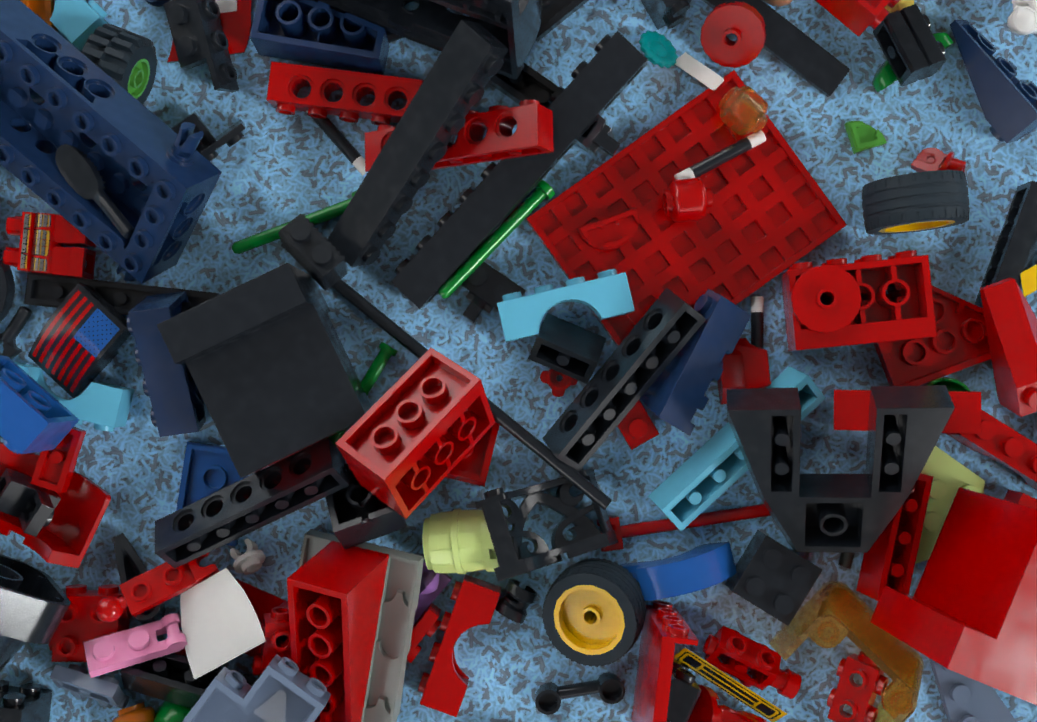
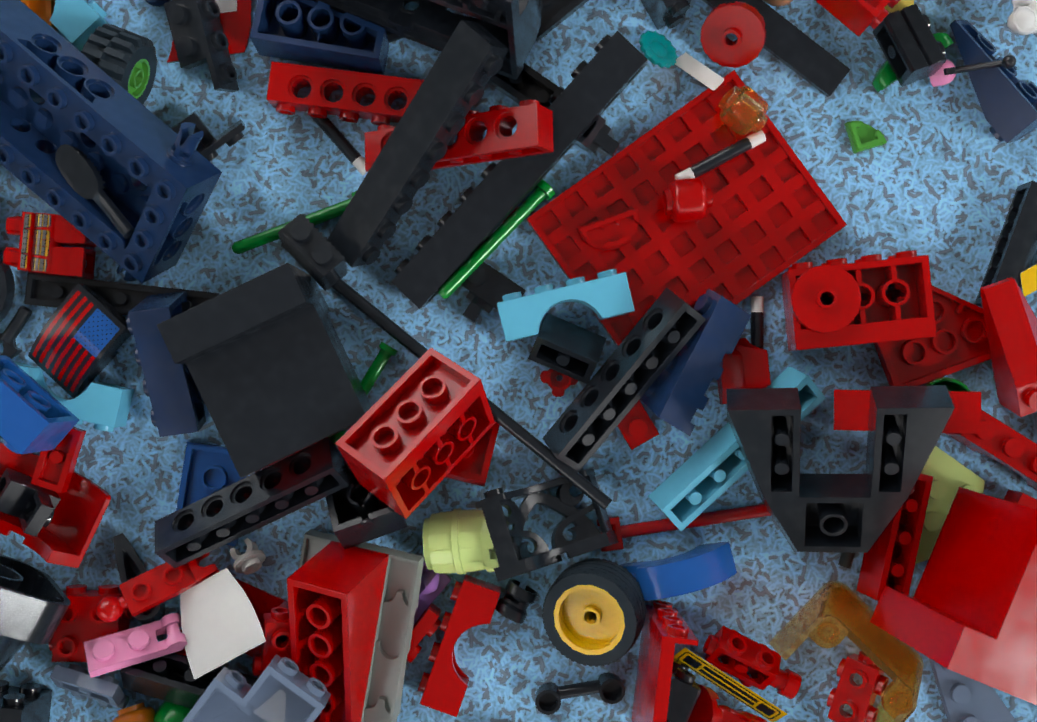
black brick [725,530,822,626] -> none
black wheel [862,170,970,235] -> none
red piece [911,147,967,172] -> none
none -> hinge [930,55,1016,87]

